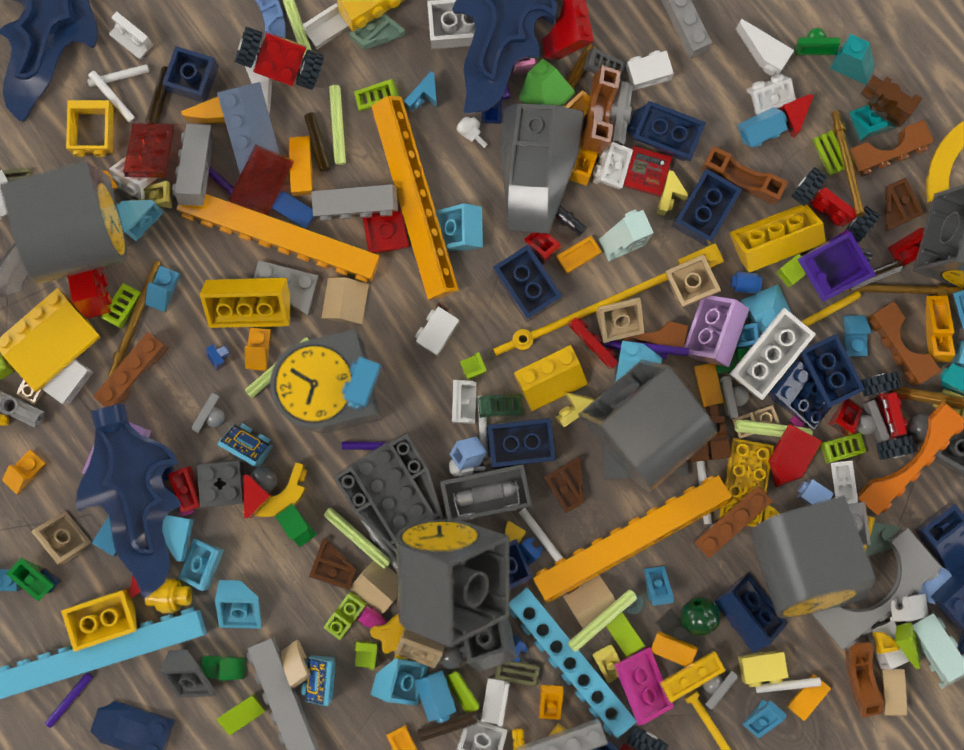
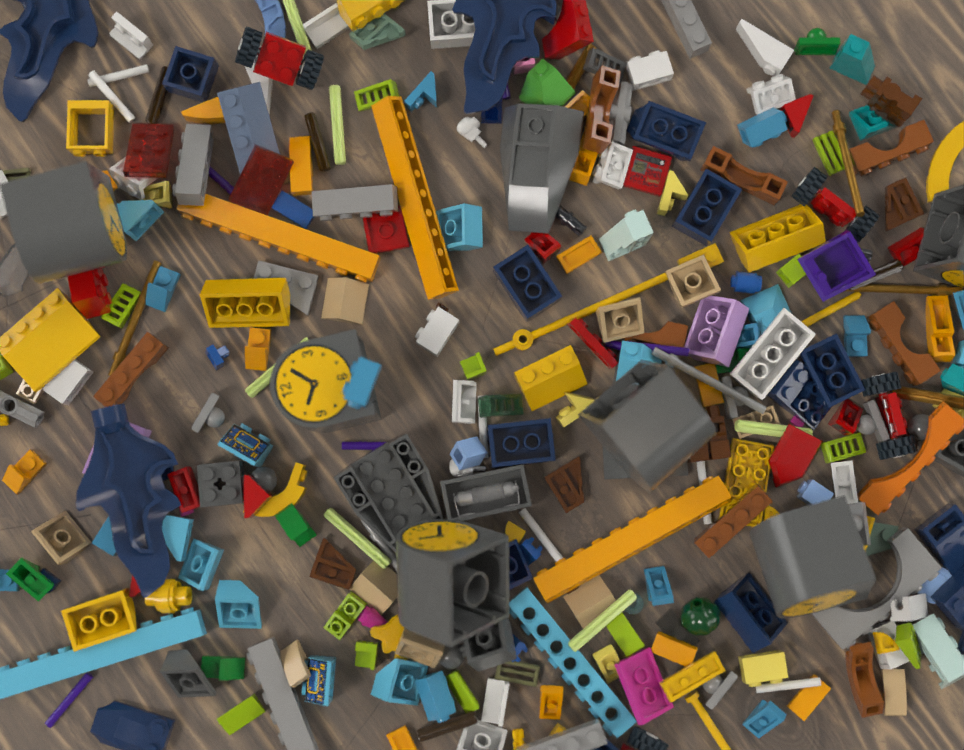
none -> light grey bar [652,347,767,414]

